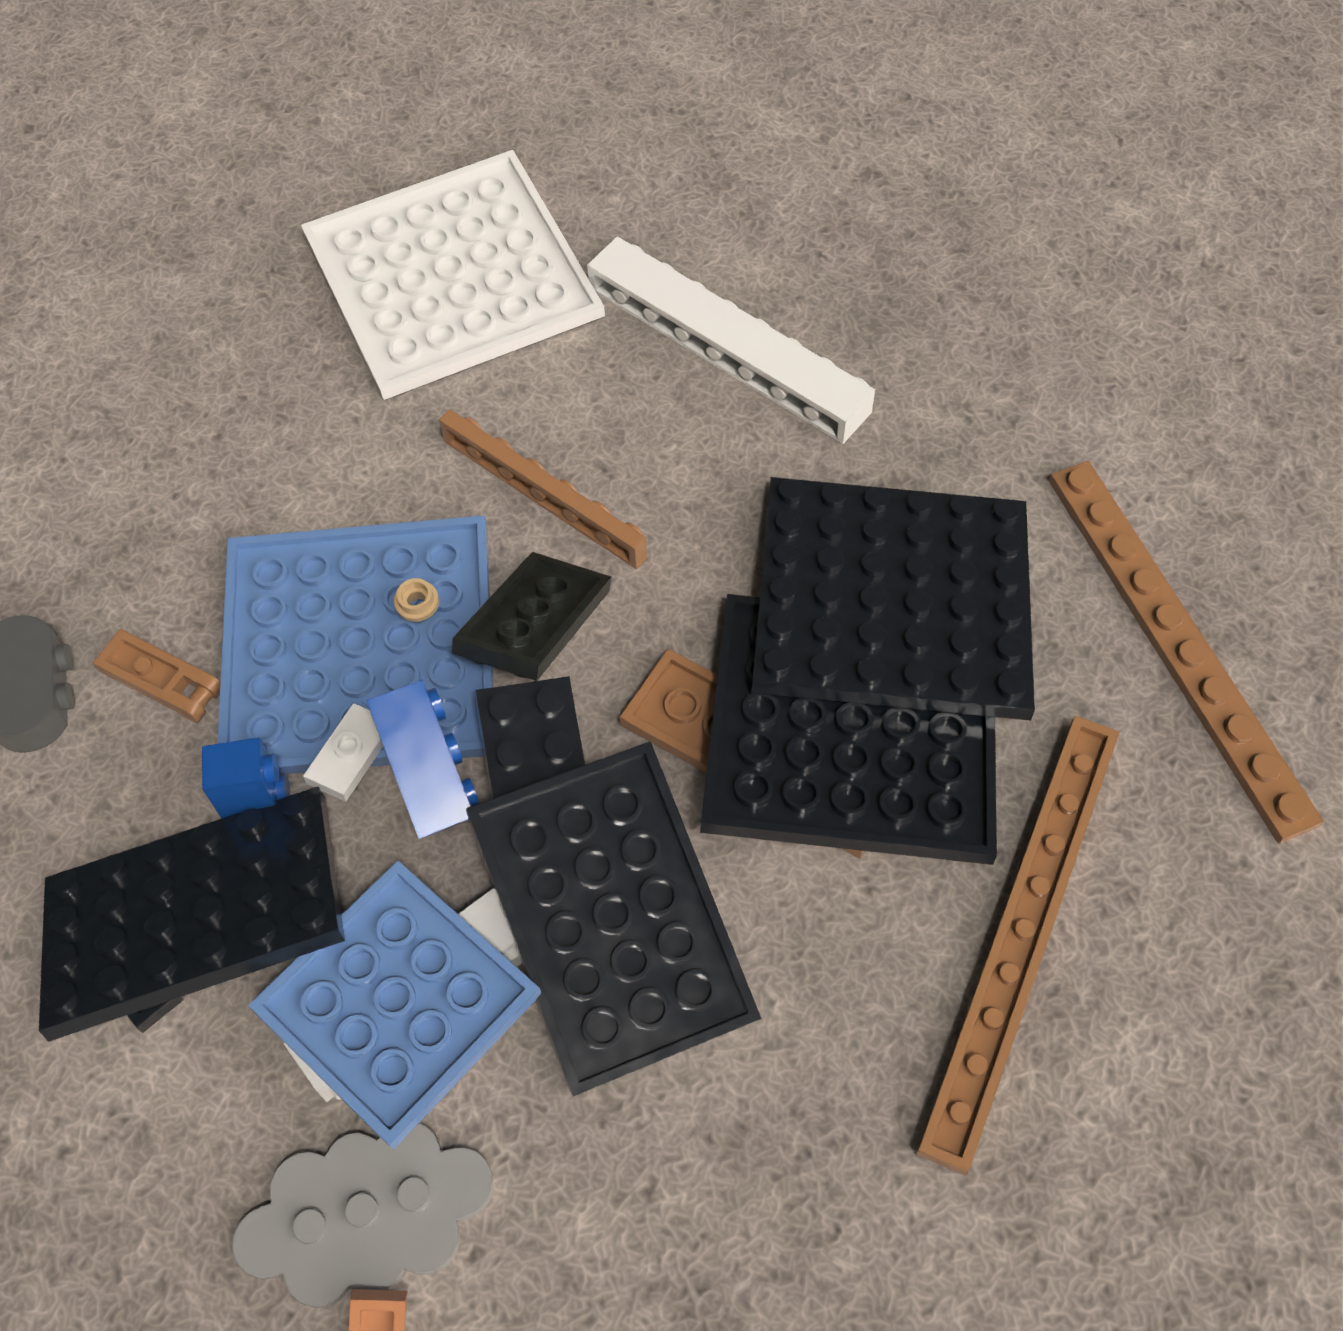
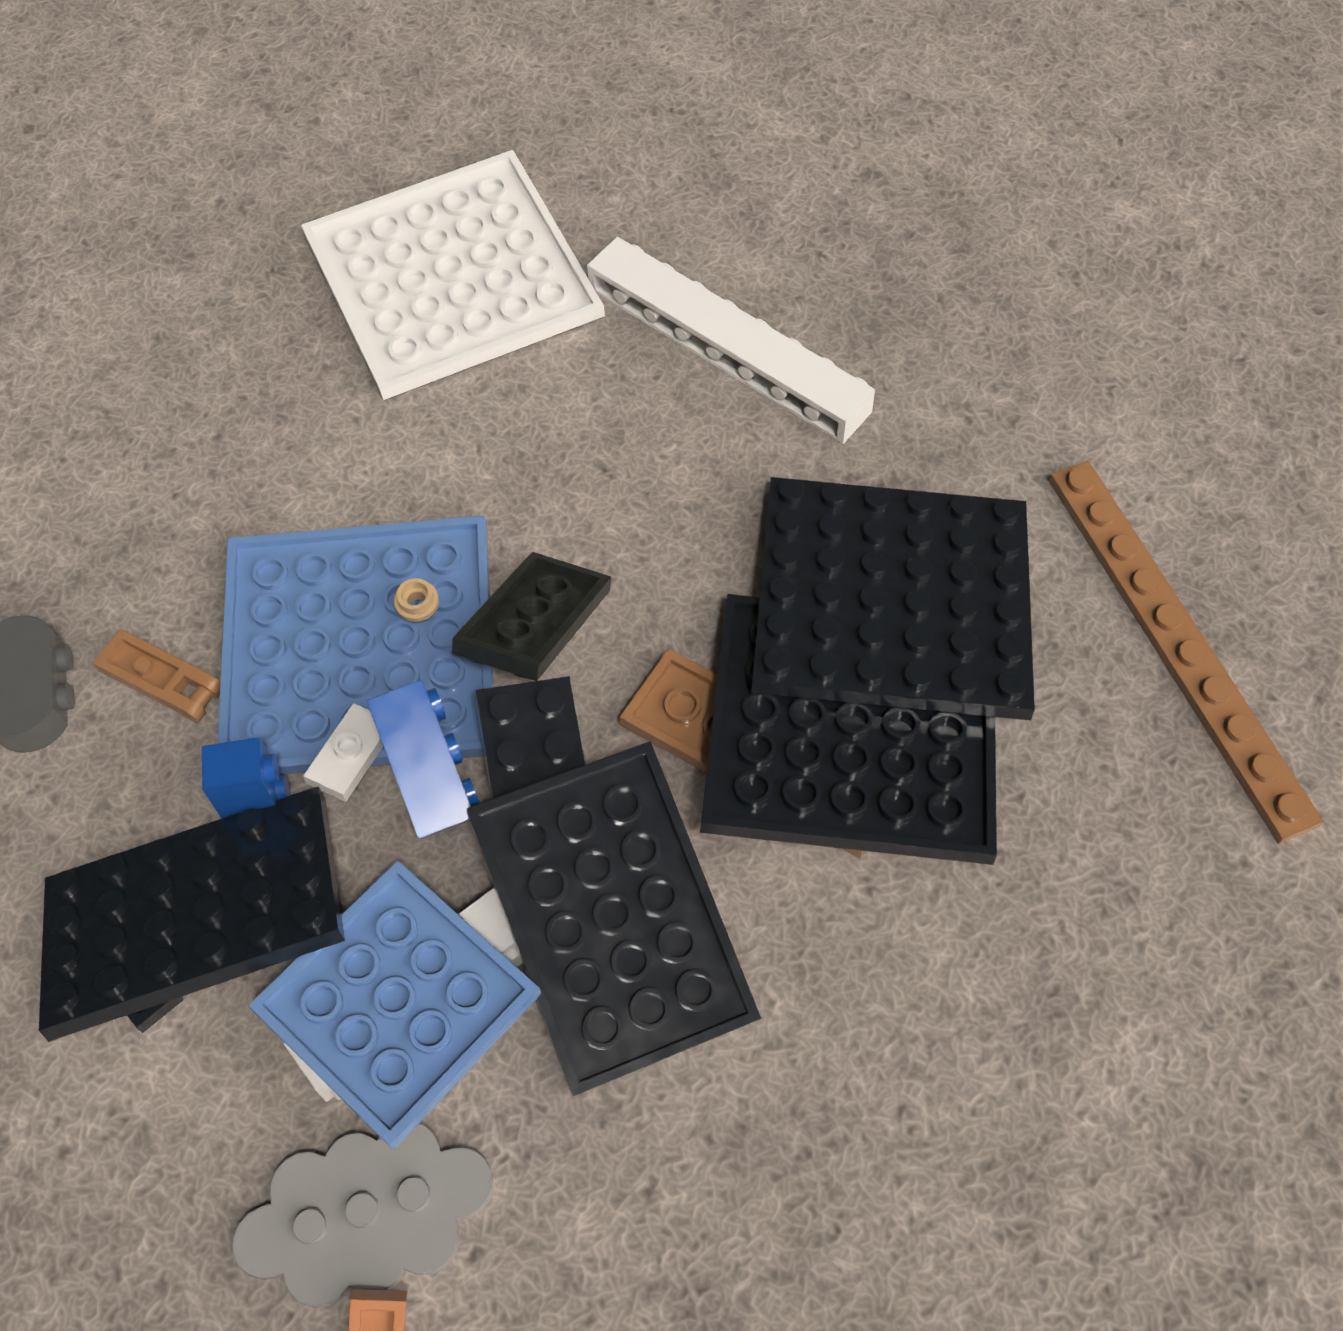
medium nougat plate [439,409,647,570] -> none
medium nougat plate [916,716,1120,1176] -> none

